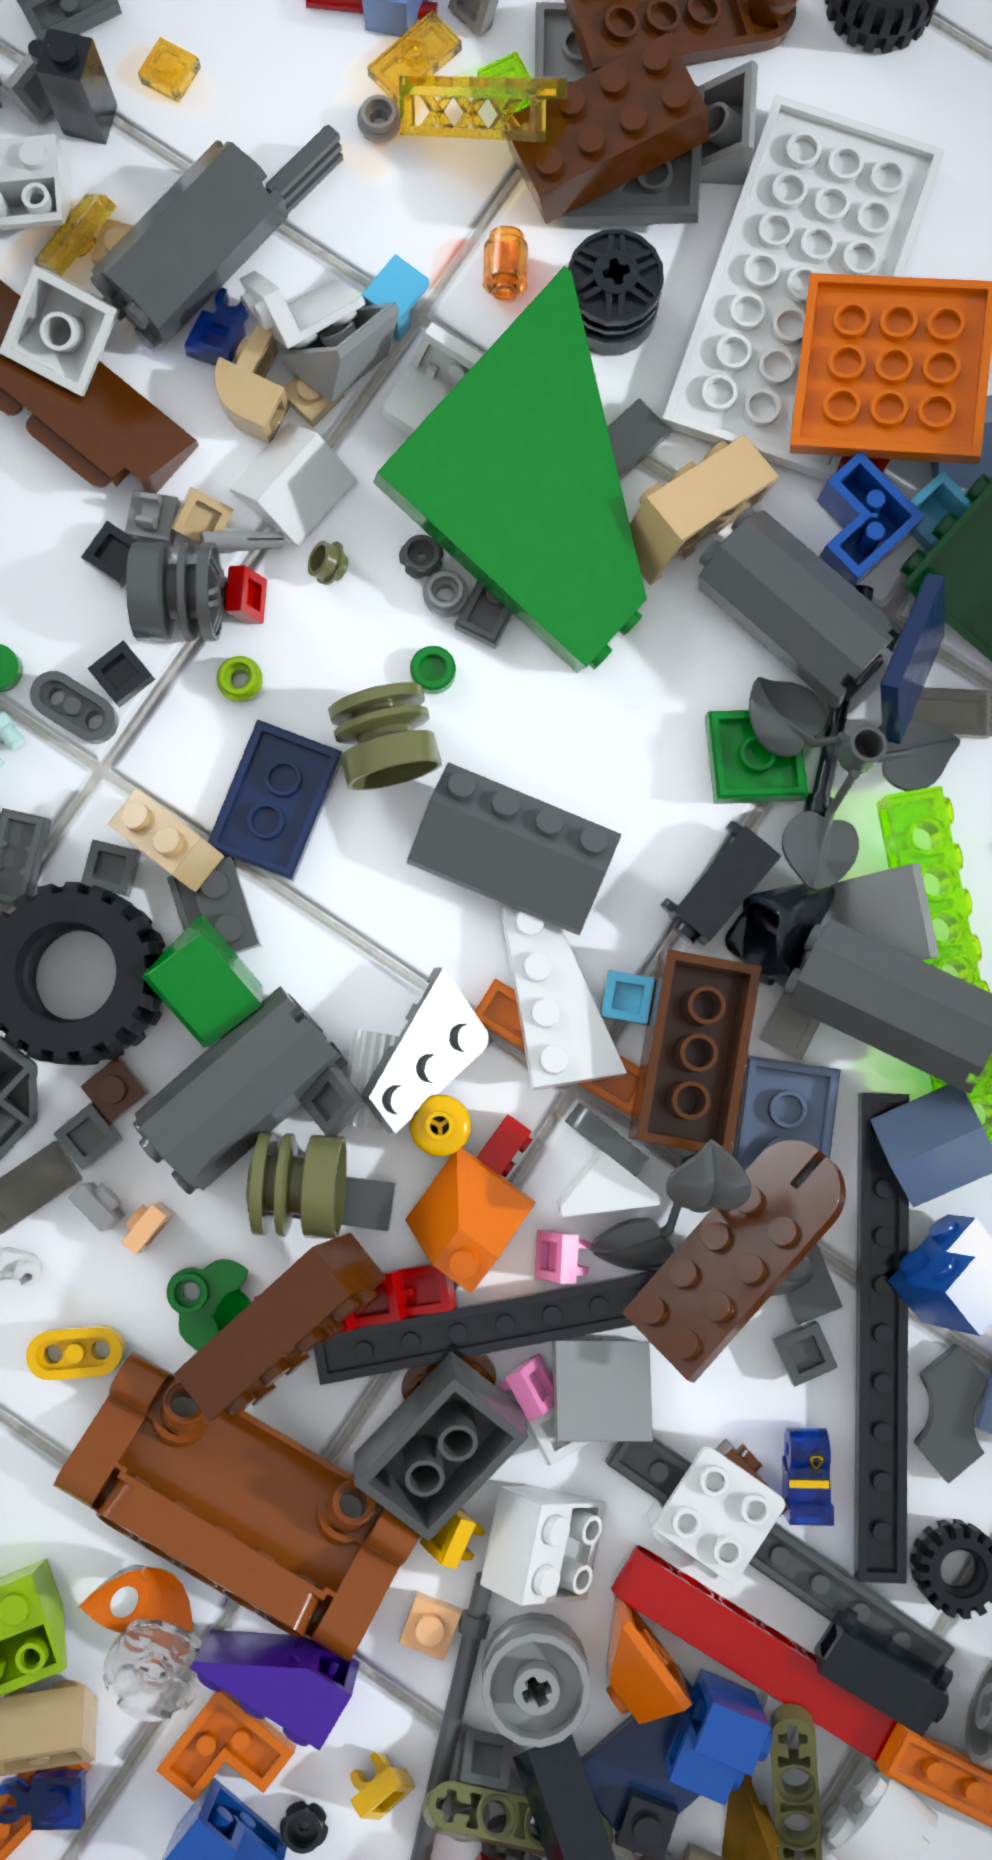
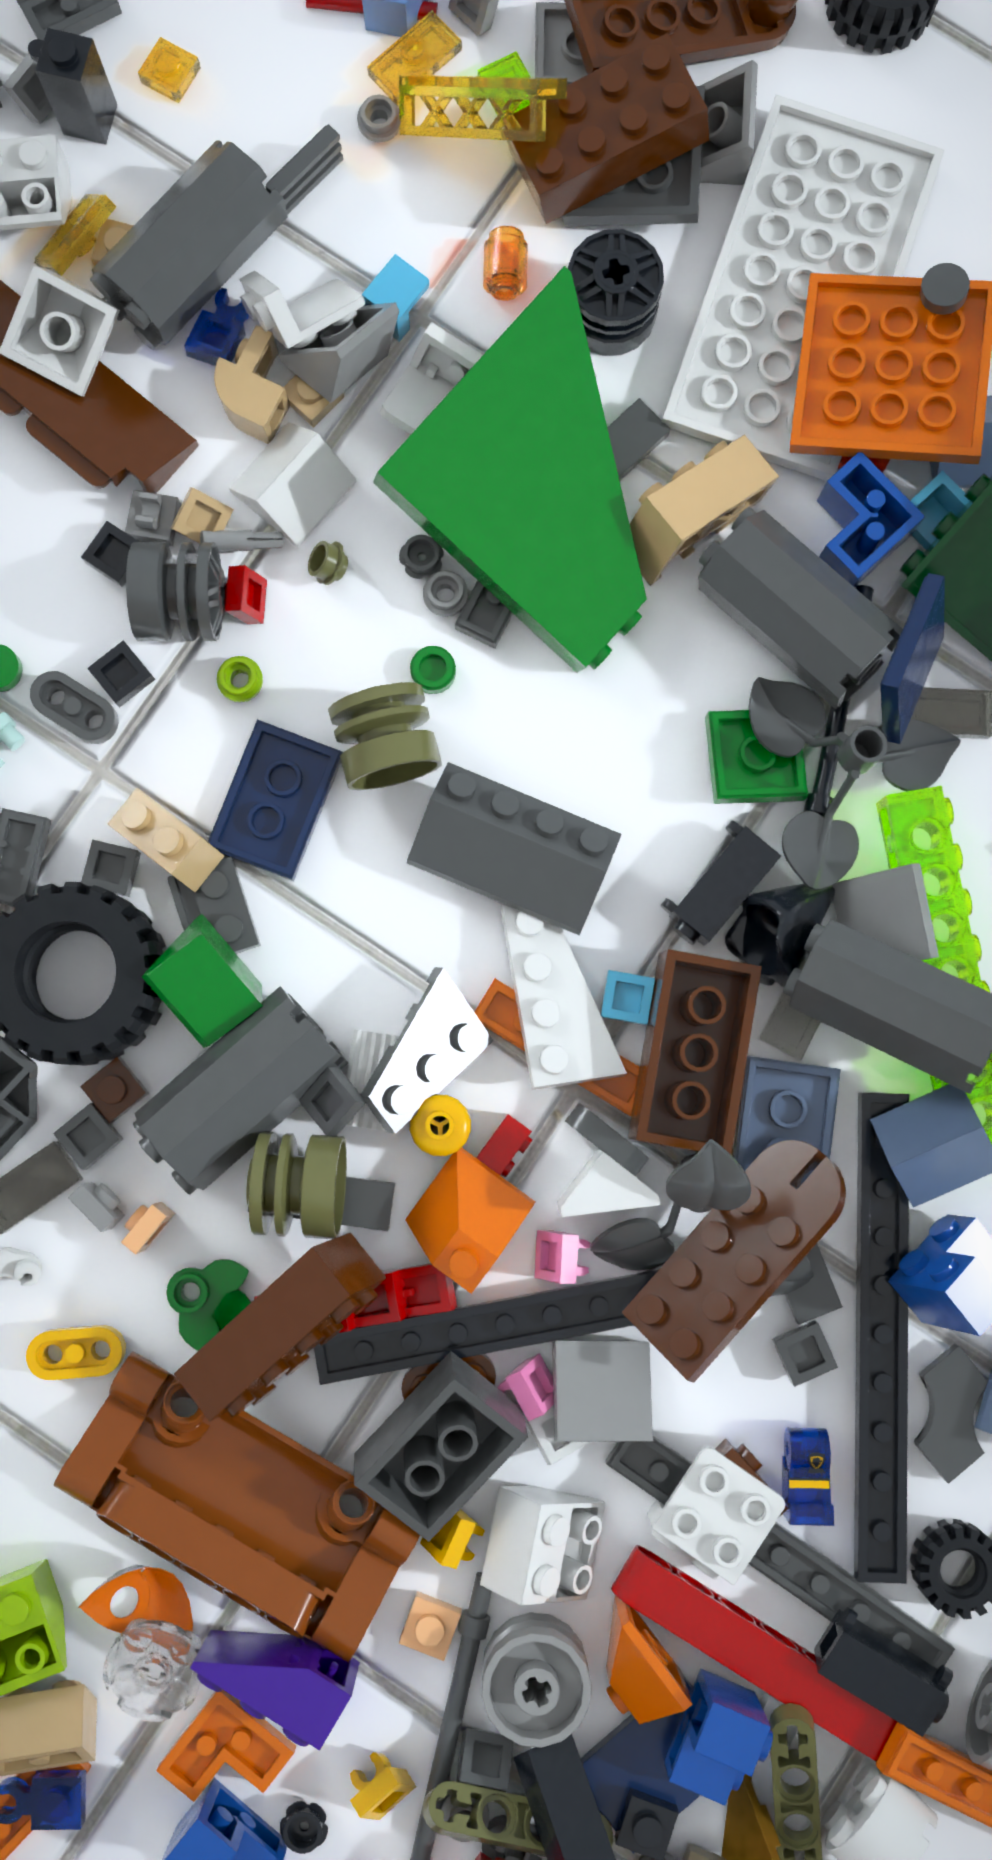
none -> dark grey tile [920,263,970,315]

